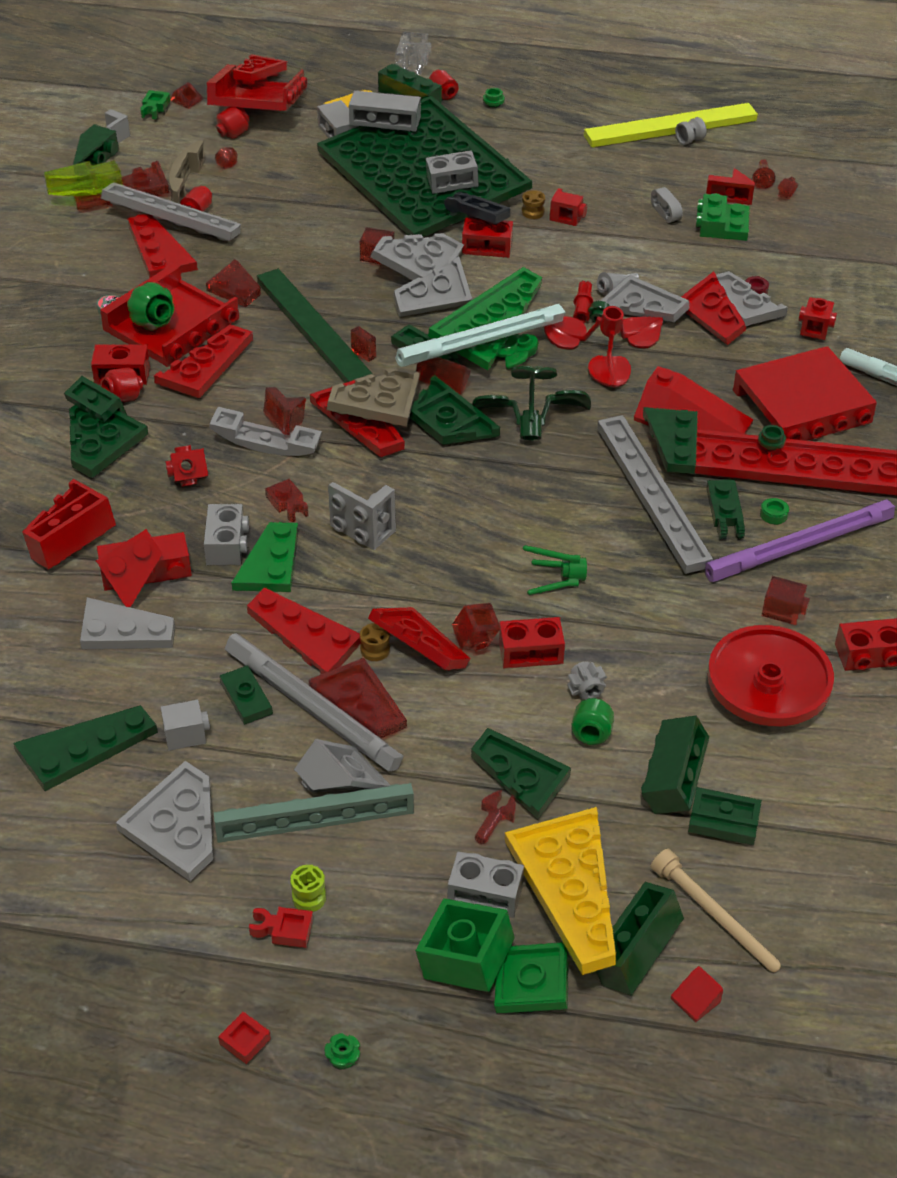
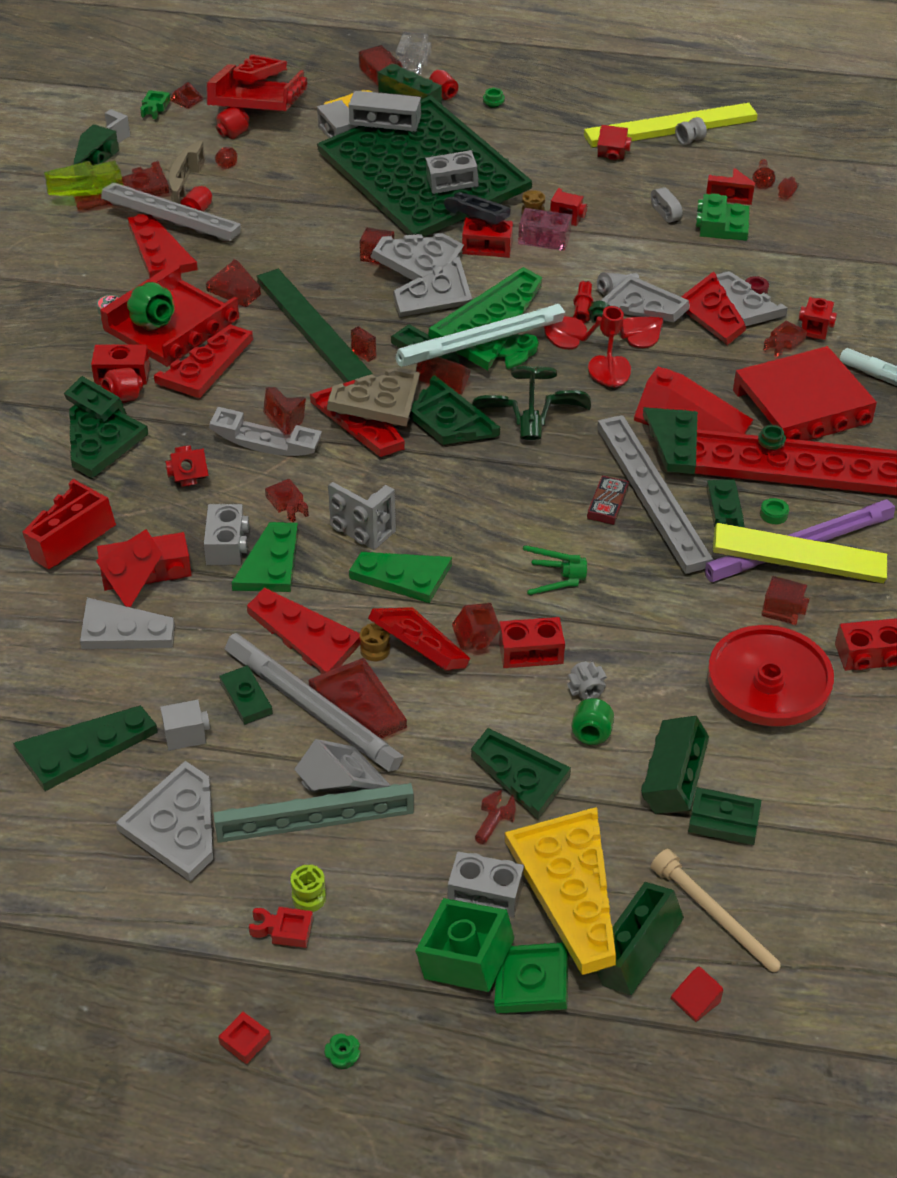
none -> green wing [349,552,452,603]
none -> clear red brick [358,45,403,86]
none -> clear pink brick [518,208,572,251]
none -> tile [587,475,629,525]
none -> red brick [597,125,632,160]
none -> neon yellow tile [713,523,887,583]
none -> clear red plate [763,320,807,357]

